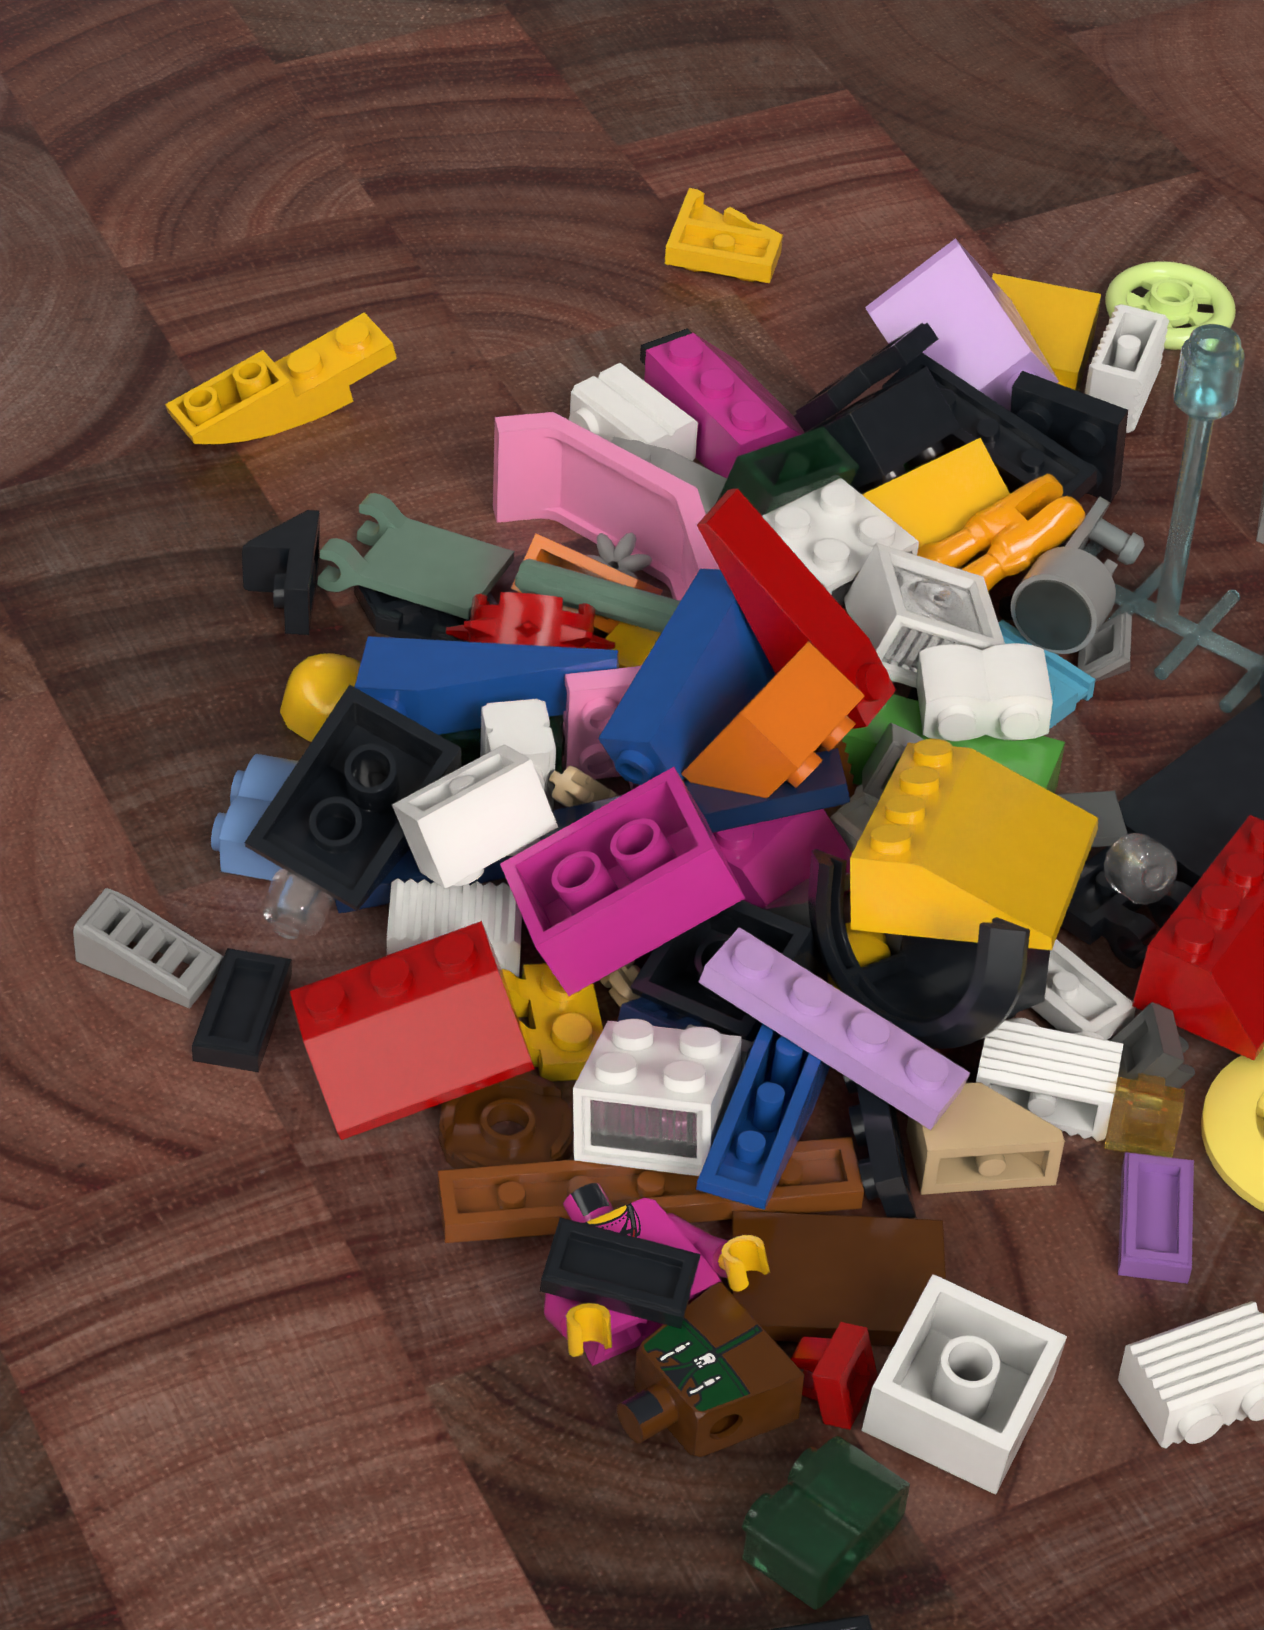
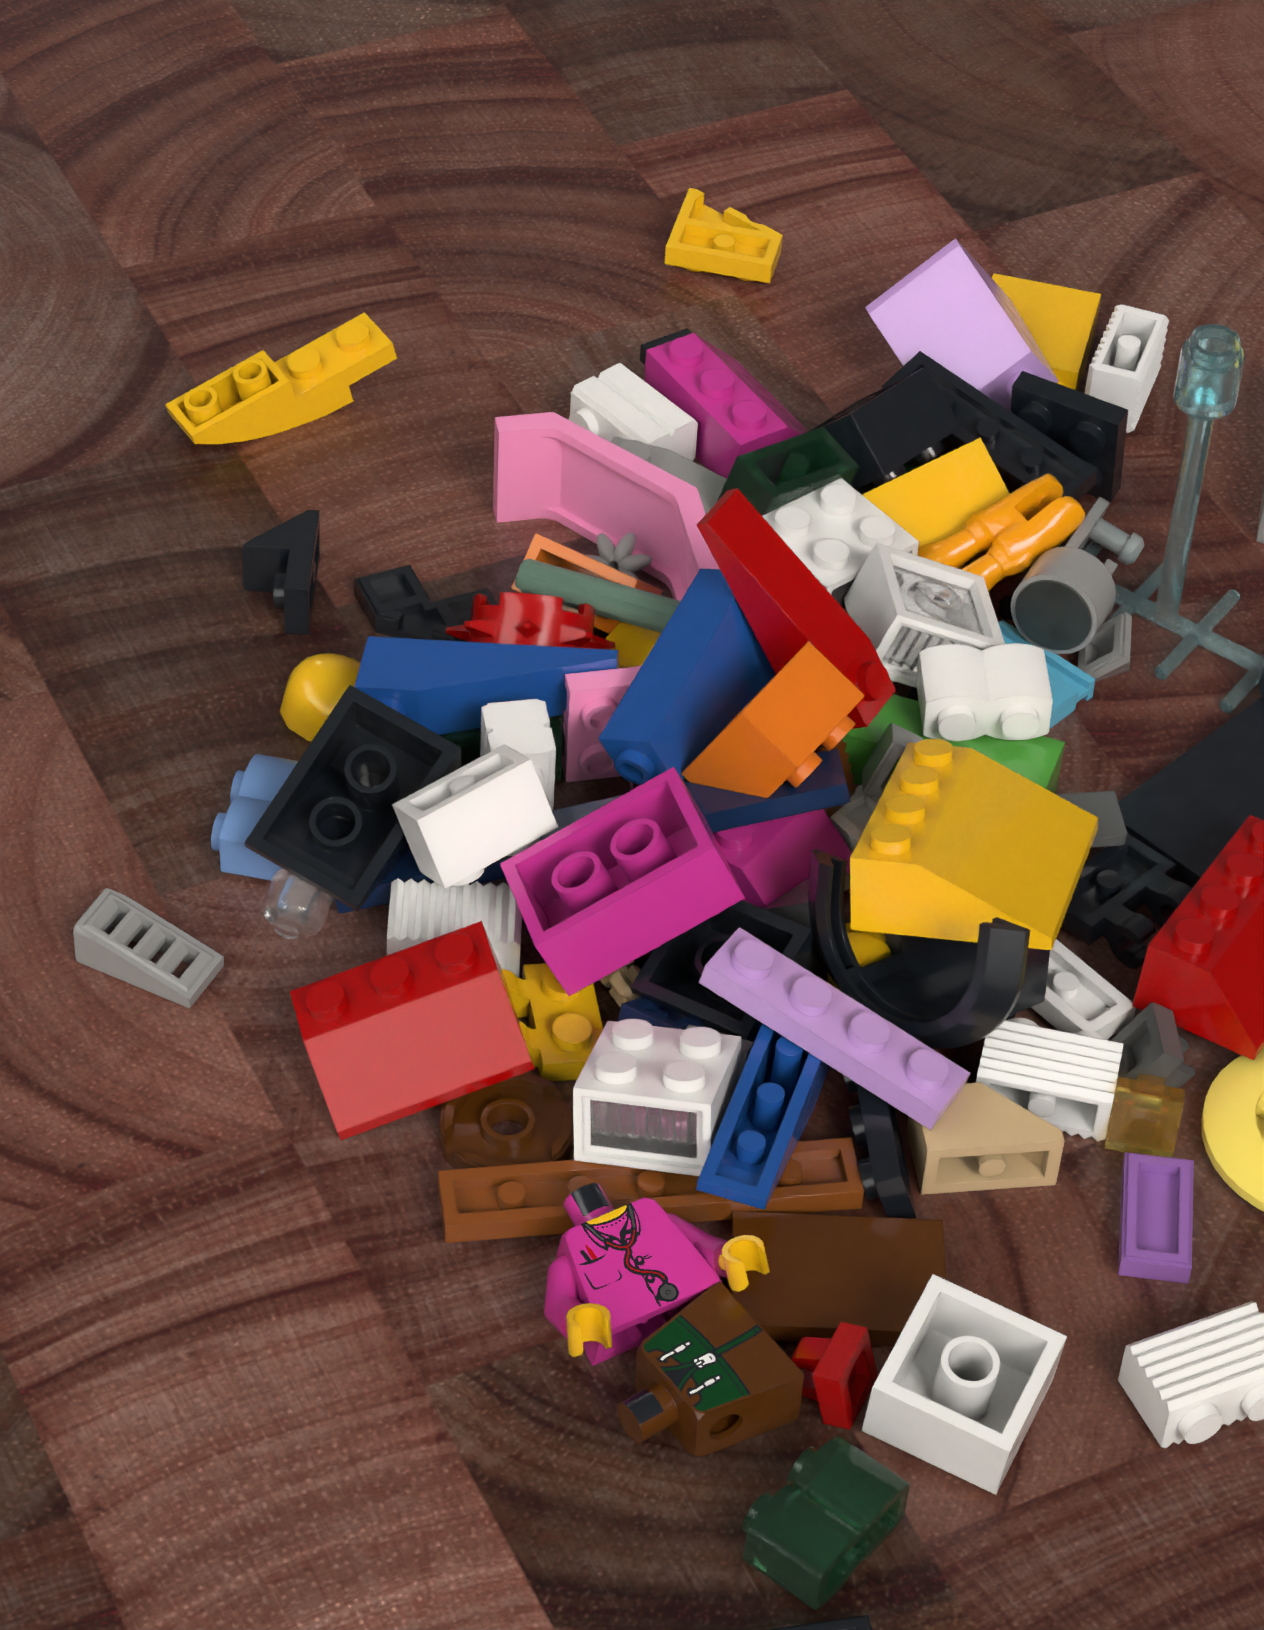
black tile [192,948,292,1072] -> none
sand green flag [317,493,515,620] -> none
black tile [540,1217,701,1329] -> none
tan axle [549,765,620,807] -> none
black tile [794,322,939,432] -> none
clear piece [1104,833,1178,904] -> none
yellowish green plate [1105,261,1236,350] -> none

